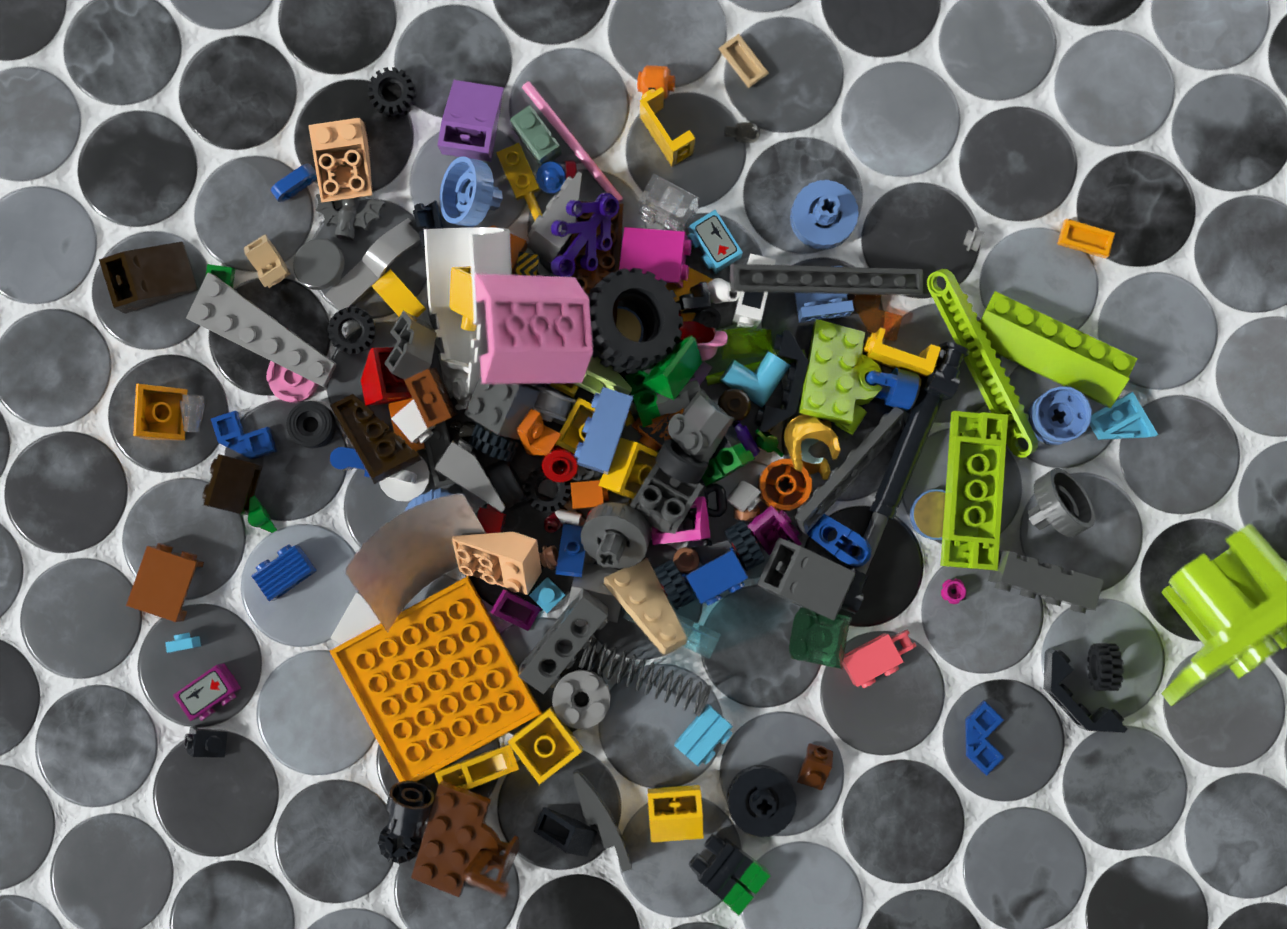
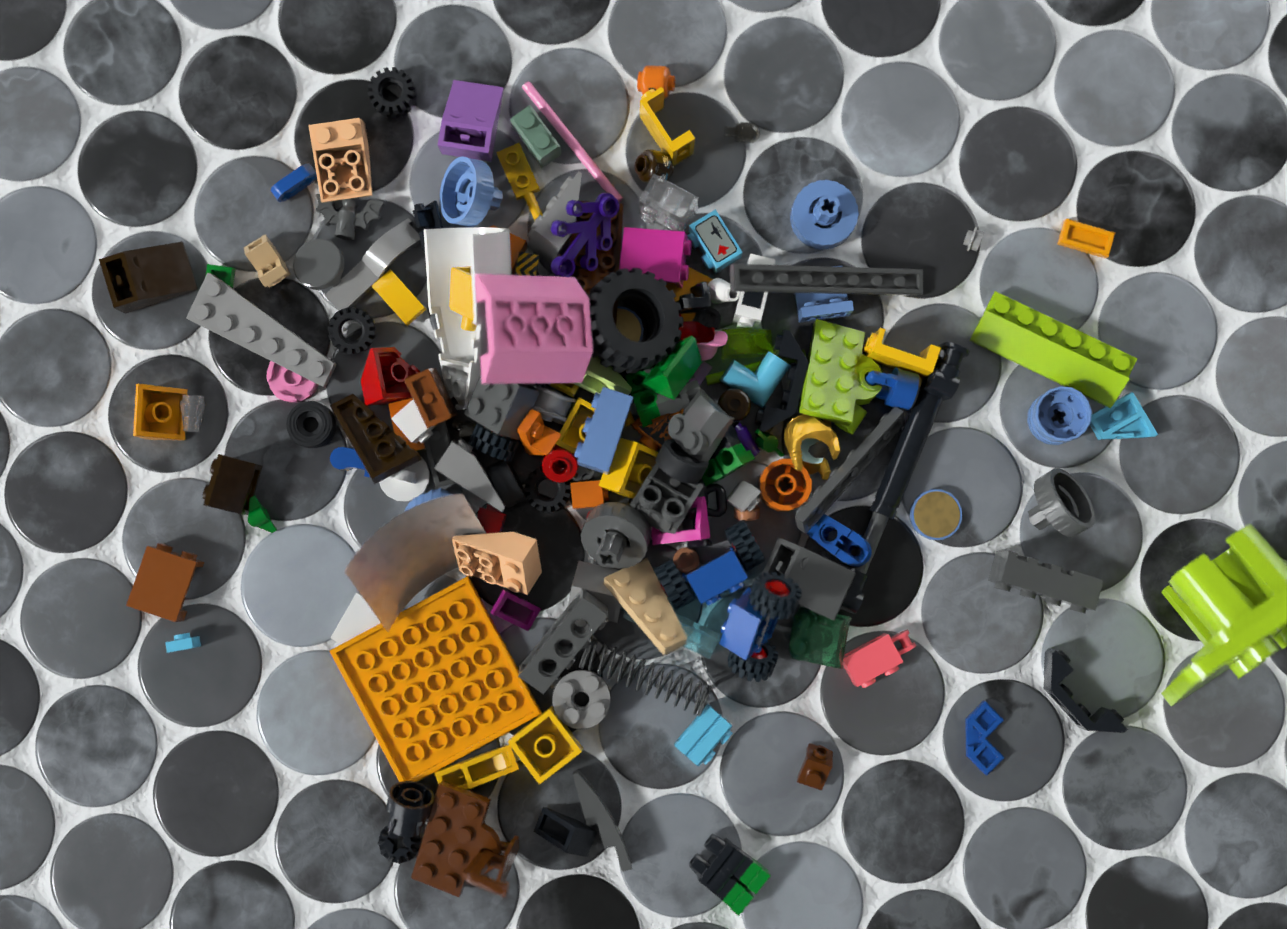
brick [173,663,242,721] -> none
black bracket [184,727,228,758] -> none
blue tile [211,411,277,460] -> none
blue brick [251,544,317,601] -> none
dark grey brick [384,311,436,380] -> none
medium azure plate [529,577,566,614] -> none
blue hat [536,161,566,193] -> none
nougat plate [539,545,559,570] -> none
arm [544,509,582,533] -> none
blue plate [556,524,586,578] -> none
dark red tile [565,161,577,179] -> none
yellow slope [647,785,704,843] -> none
tan tile [719,34,769,88] -> none
black piece [727,765,796,837] -> none
magenta bracket [748,506,802,556] -> none
clear orange tile [853,294,903,342] -> none
lime gear [927,269,1038,458] -> none
lime slope [940,411,1008,571] -> none
dark pink plate [941,579,966,604] -> none
black tyre [1087,643,1124,691] -> none
none -> dark brown head [635,149,674,185]
none -> brick [719,572,802,682]

